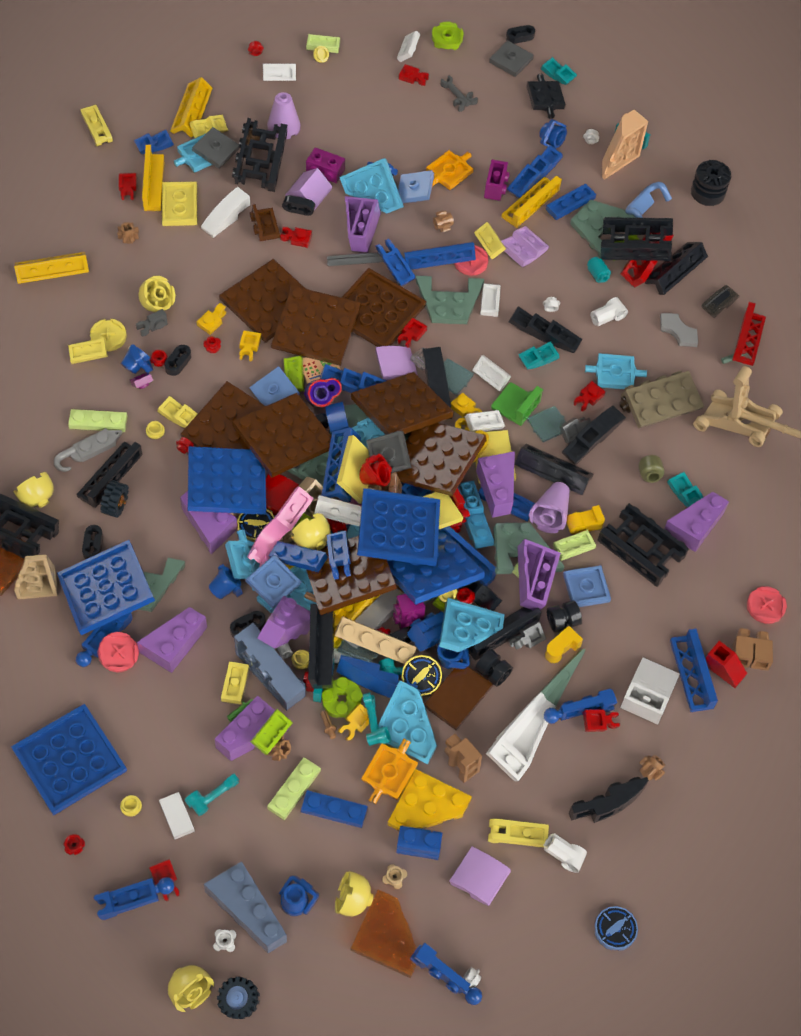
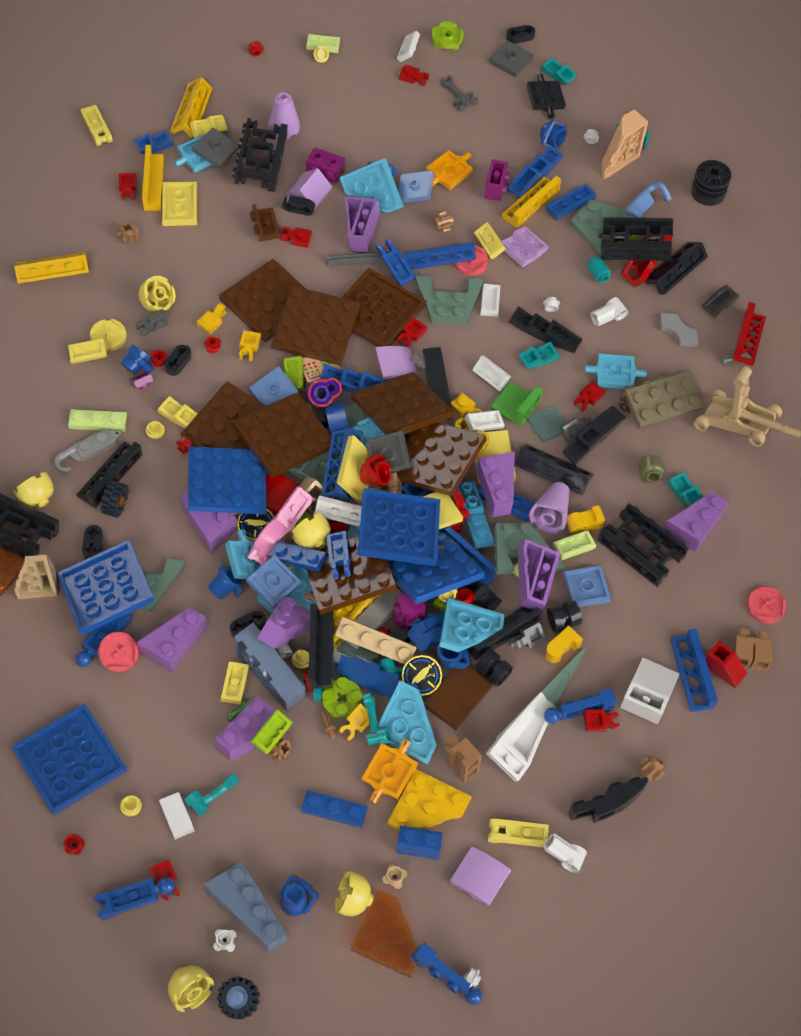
white slope [201,187,250,238] -> none
white plate [263,64,296,81] -> none
yellowish green plate [267,757,321,820] -> none
clear light blue piece [444,358,474,395] -> none
tile [594,906,638,951] -> none

